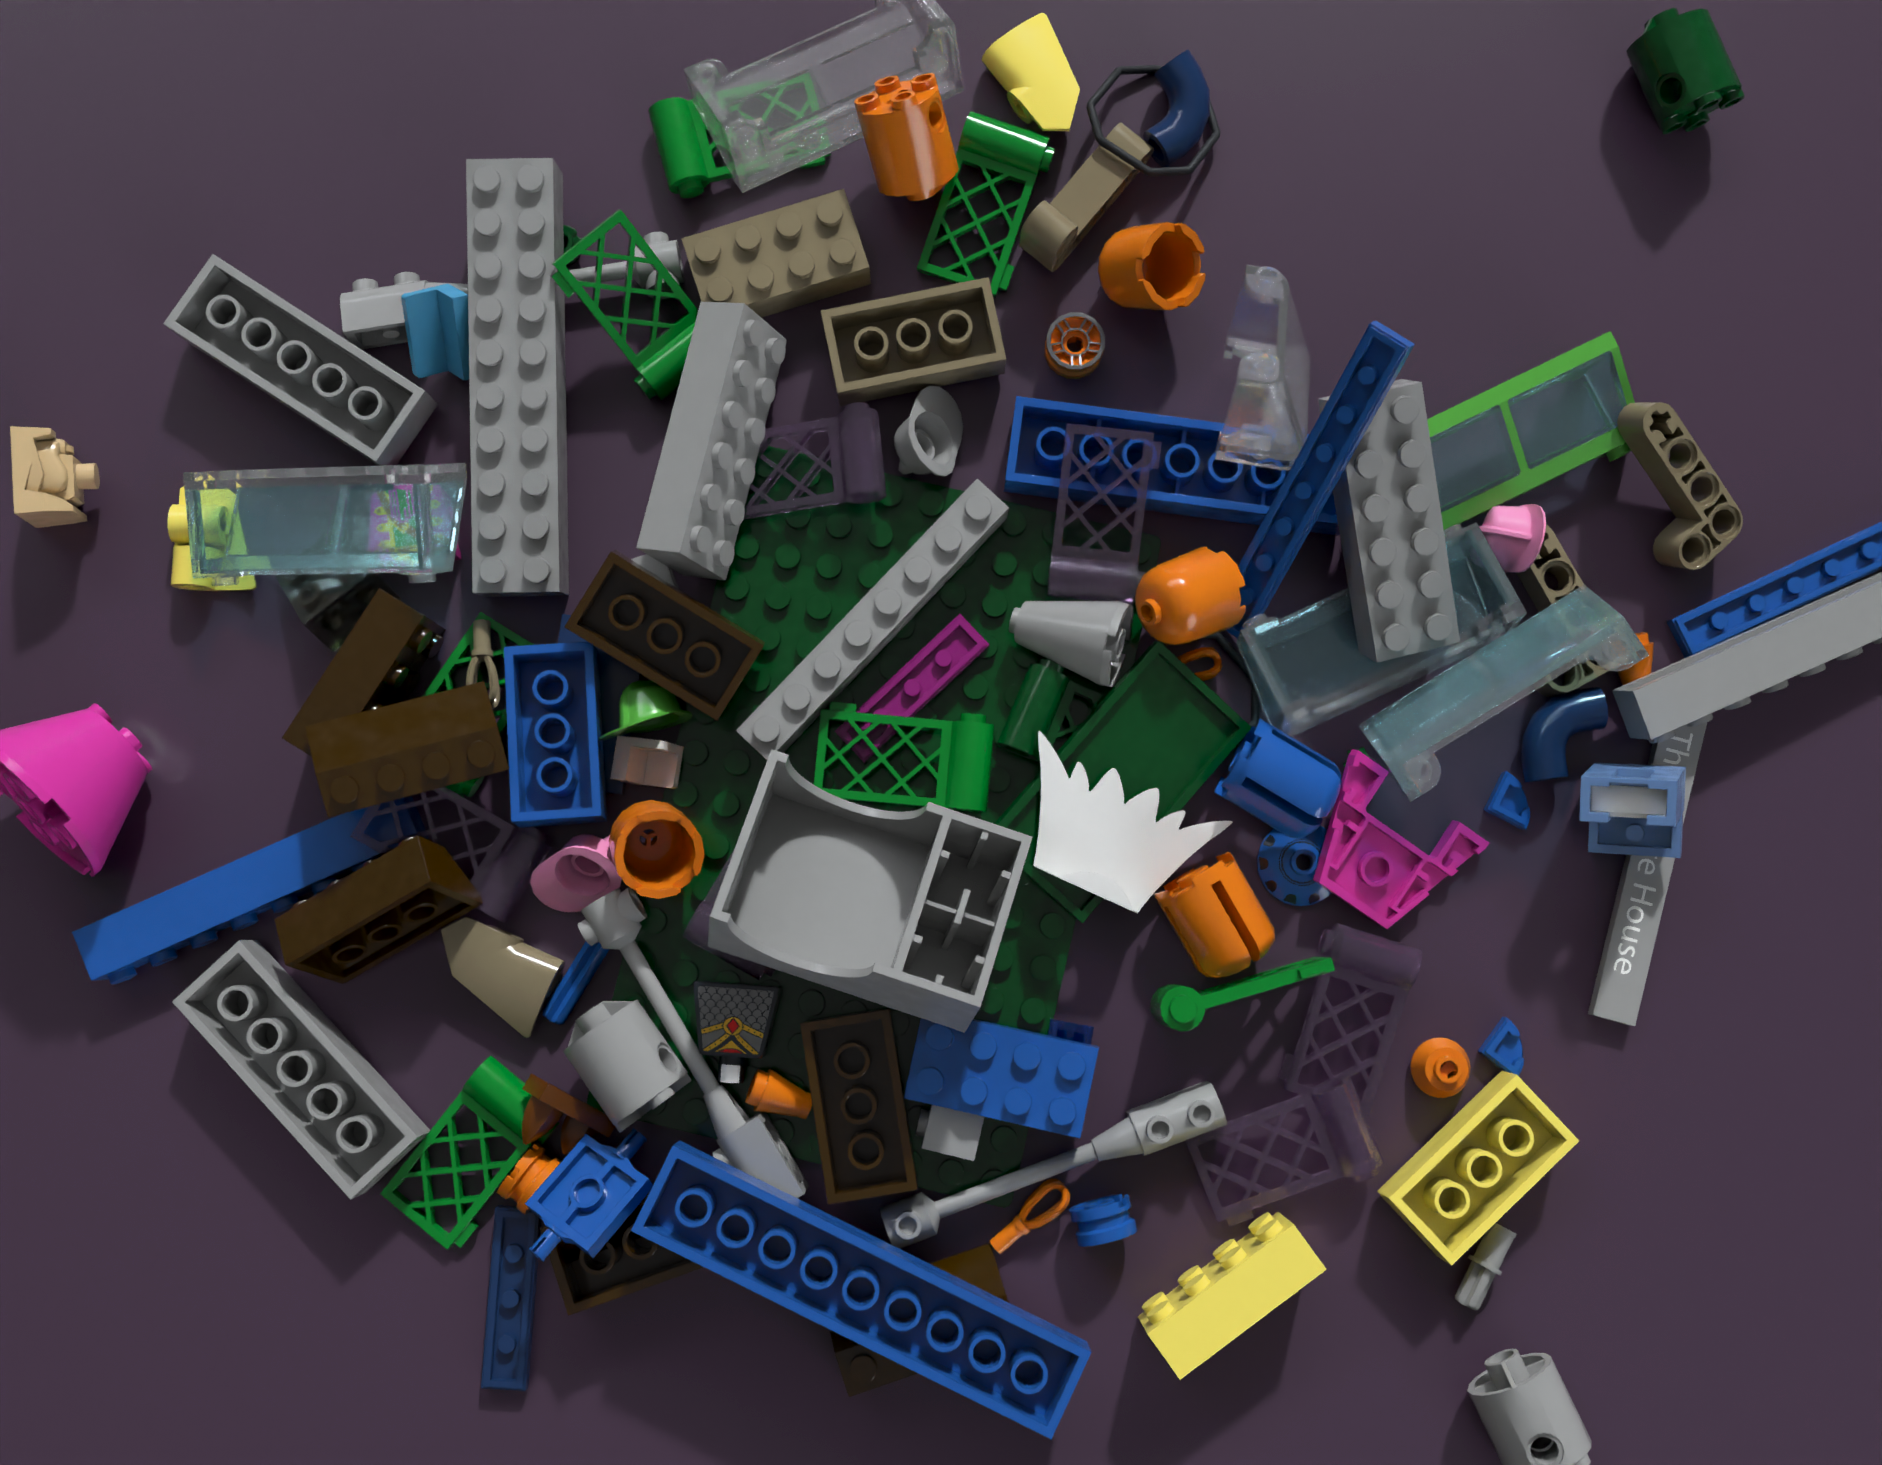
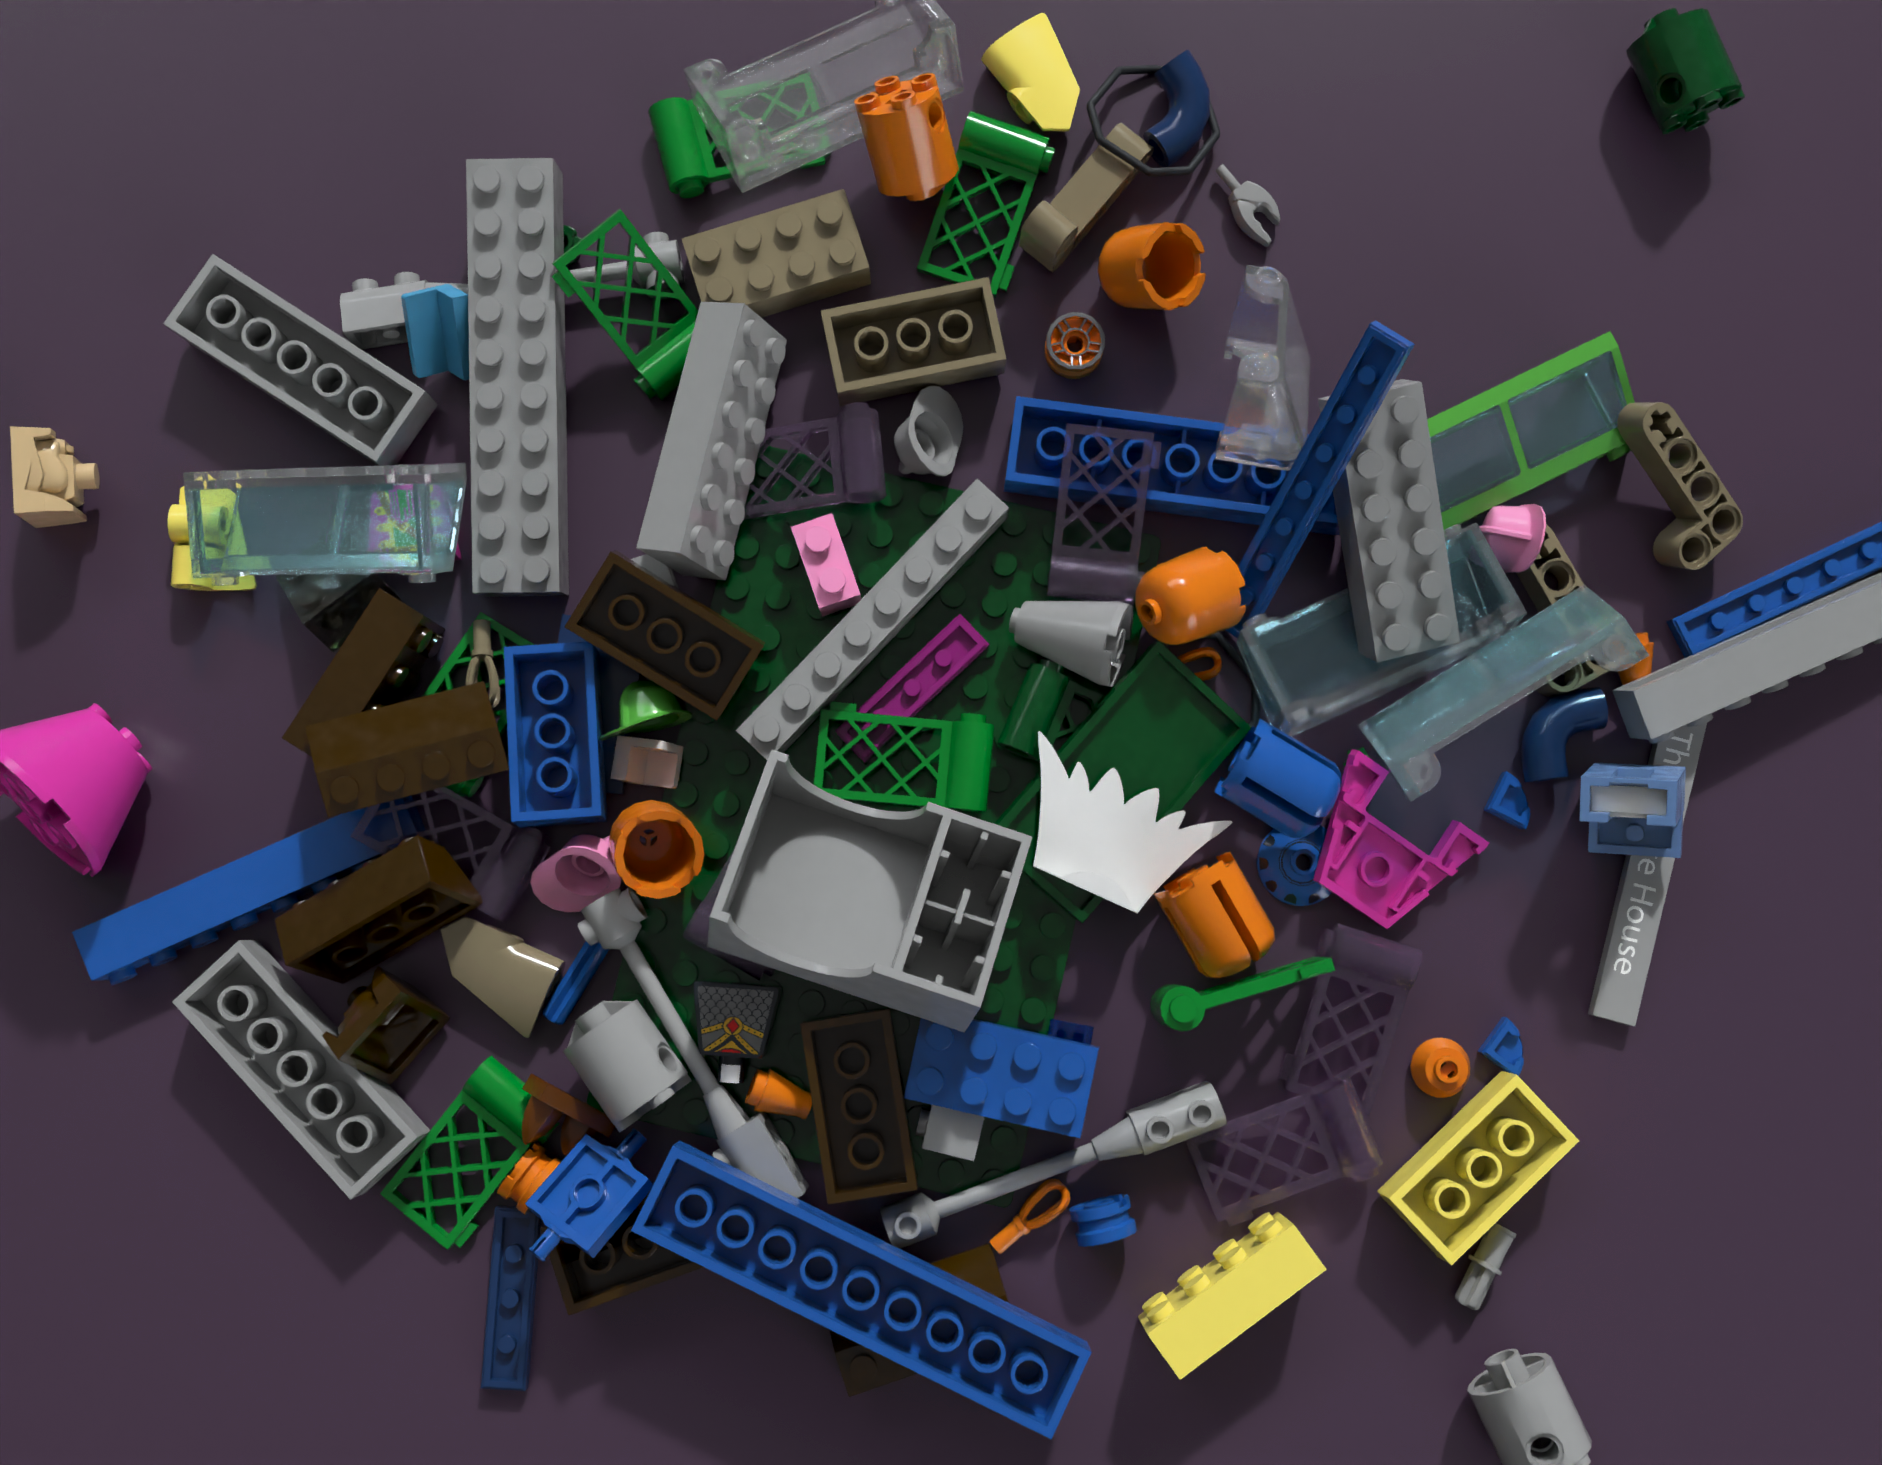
none -> dark brown brick [322,966,450,1085]
none -> bright pink brick [791,513,861,617]
none -> light grey hand [1215,164,1280,247]

